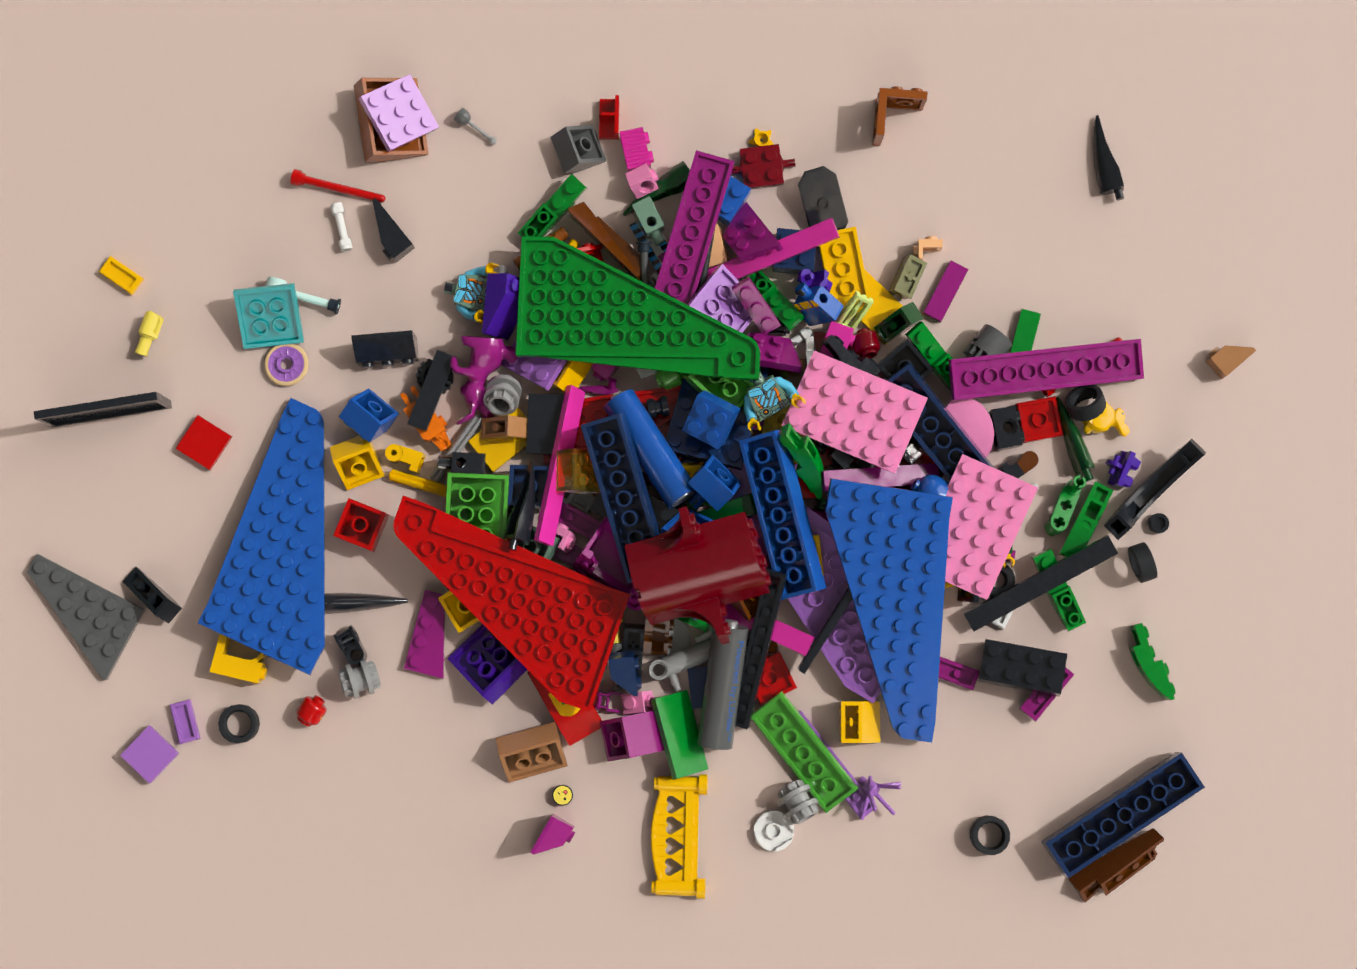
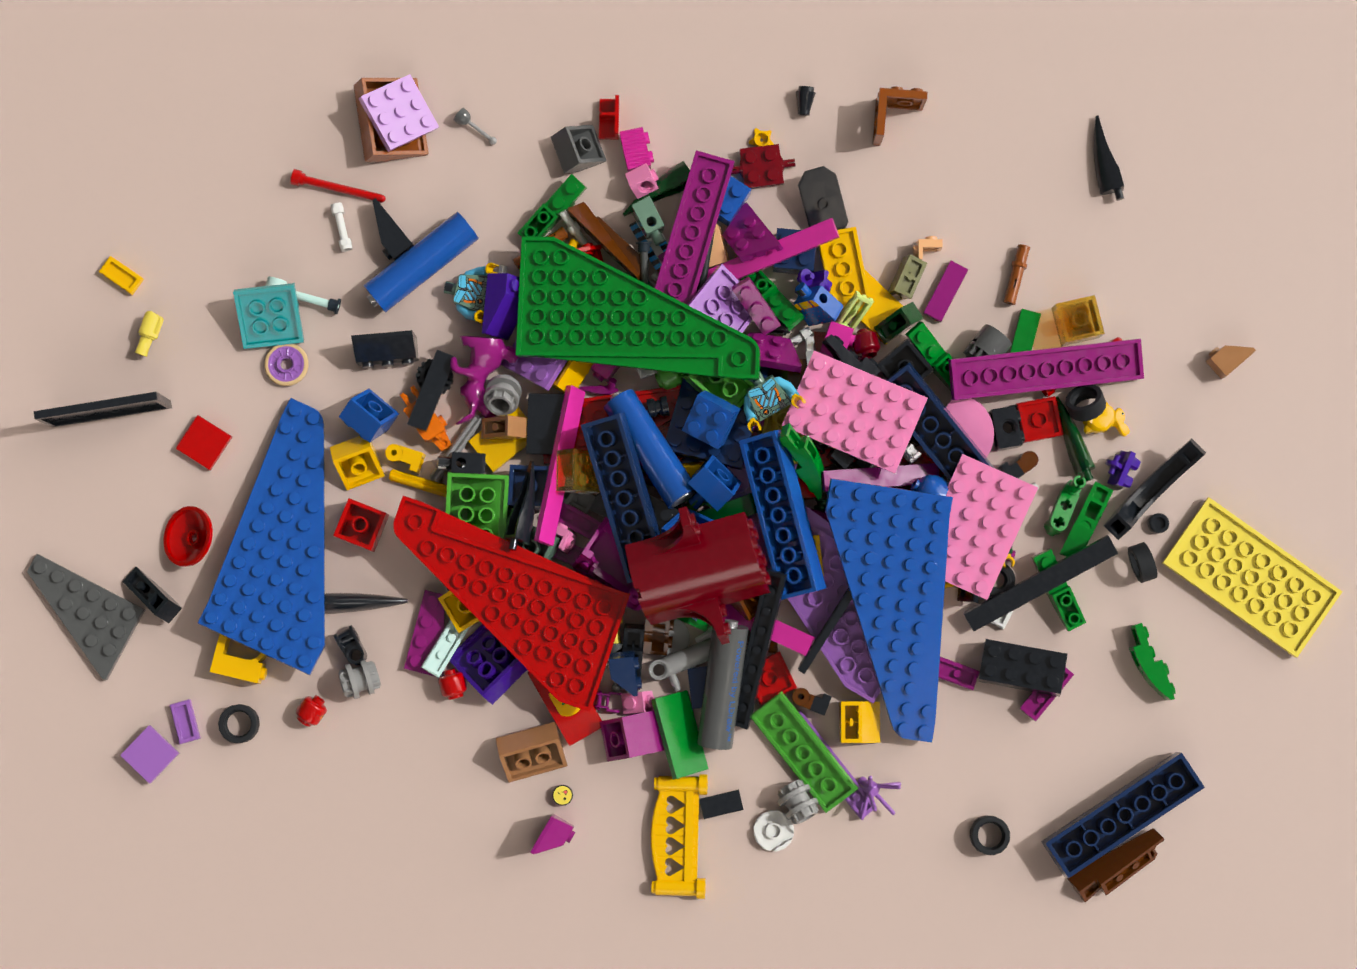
none -> red dish [163,506,213,567]
none -> blue piece [364,212,479,313]
none -> light aqua tile [421,620,470,678]
none -> red head [438,668,467,700]
none -> white bar [559,210,588,246]
none -> black tile [699,789,744,819]
none -> leg [792,688,832,716]
none -> black cone [796,86,816,116]
none -> dark orange pin [1003,244,1030,305]
none -> clear yellow brick [1051,295,1105,347]
none -> light yellow plate [1162,497,1343,658]

